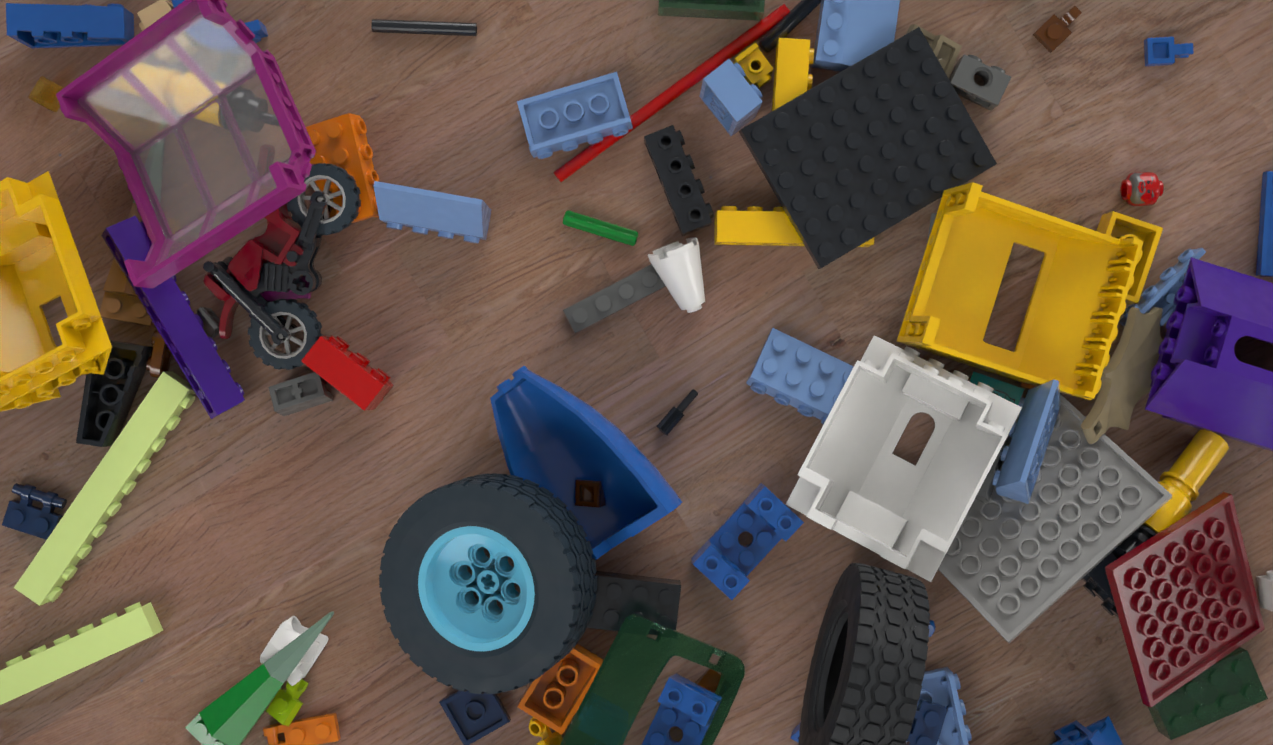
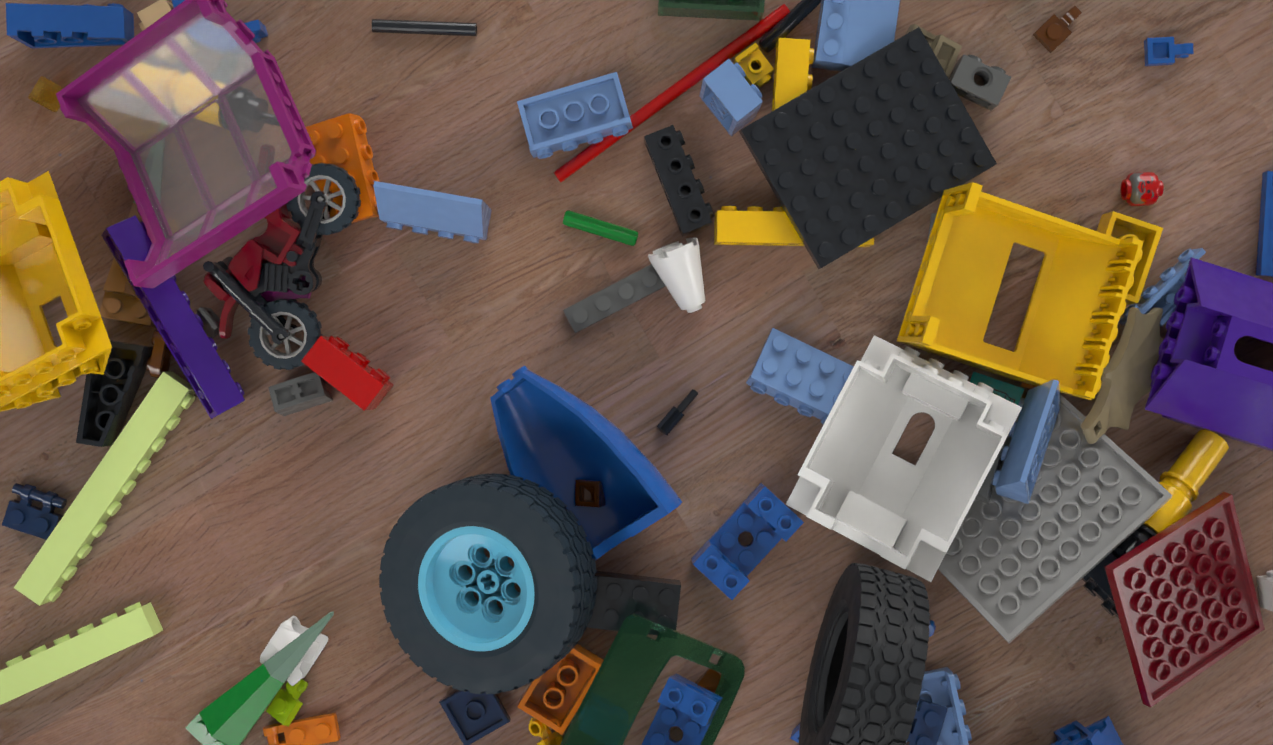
clear green brick [1148,647,1268,740] -> none

